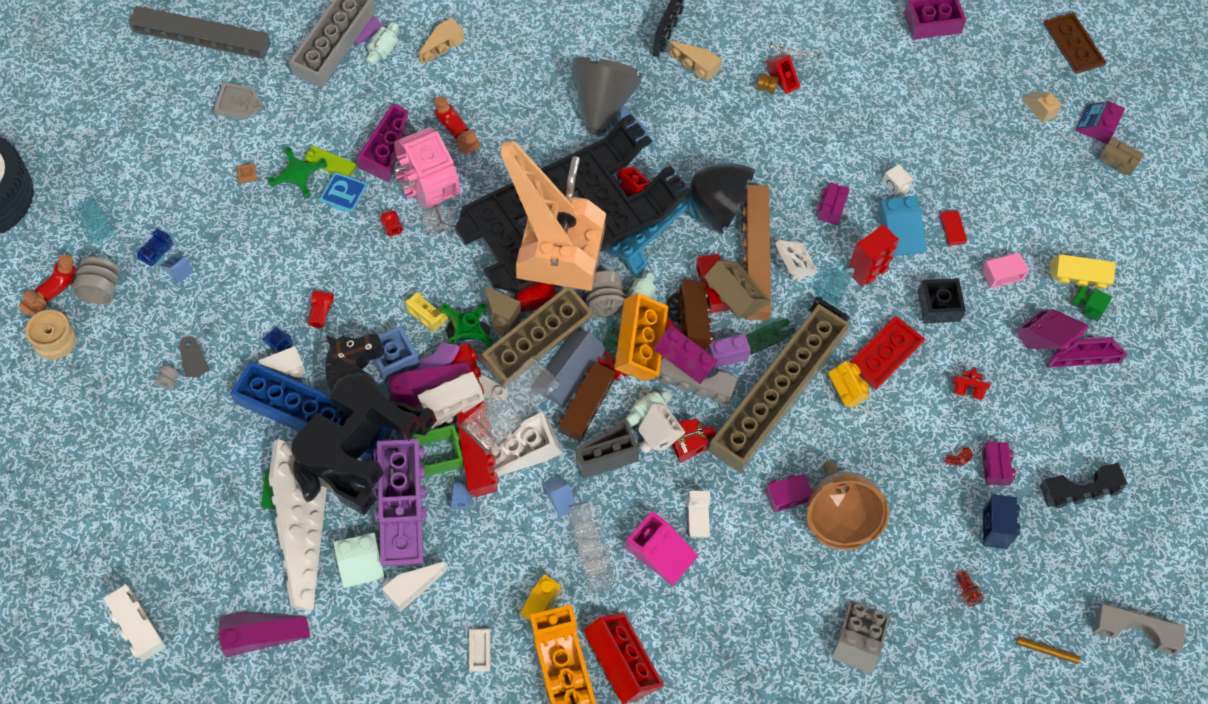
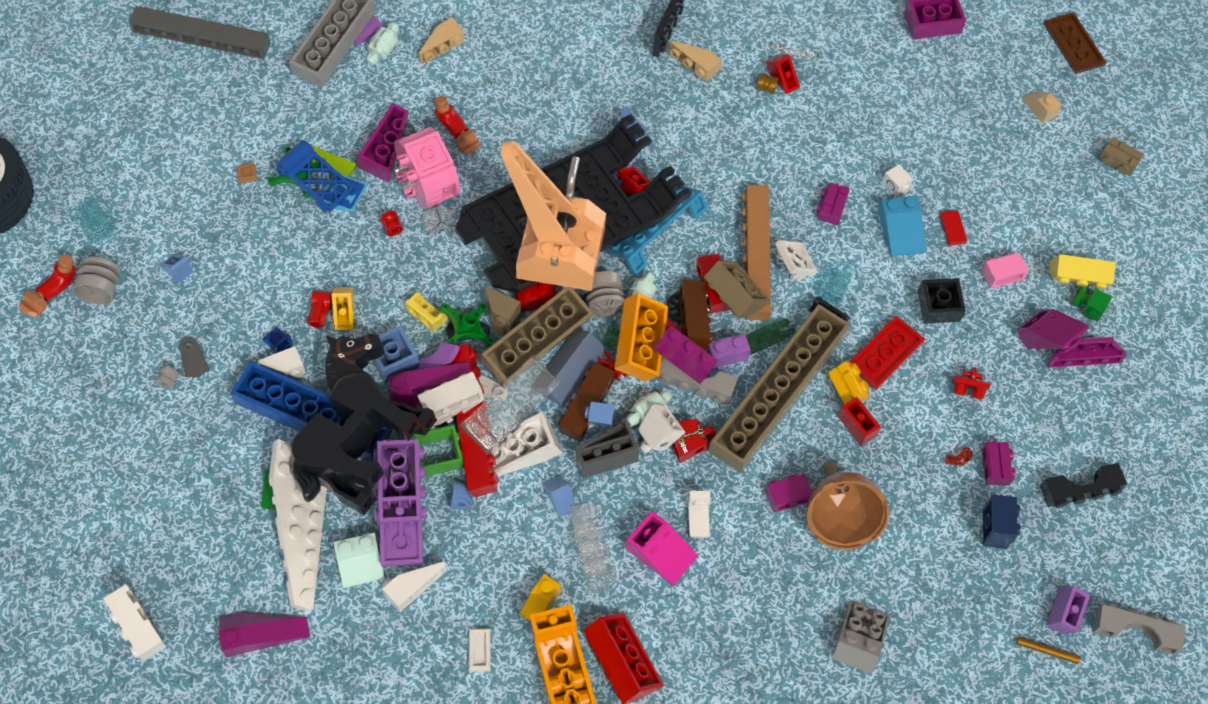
tan wheel [25,310,77,360] -> none
clear blue leg [137,228,174,267] -> none
light grey plate [214,82,263,120] -> none
dark grey cone [572,57,642,135] -> none
black piece [690,163,755,235] -> none
red brick [847,224,899,287] -> none
clear red piece [956,571,984,607] -> none
magenta slope [1075,101,1125,144] -> none
none -> blue piece [276,140,355,213]
none -> yellow slope [332,287,354,330]
none -> medium blue slope [585,402,615,428]
none -> red brick [838,397,881,446]
none -> medium lavender brick [1046,586,1090,634]

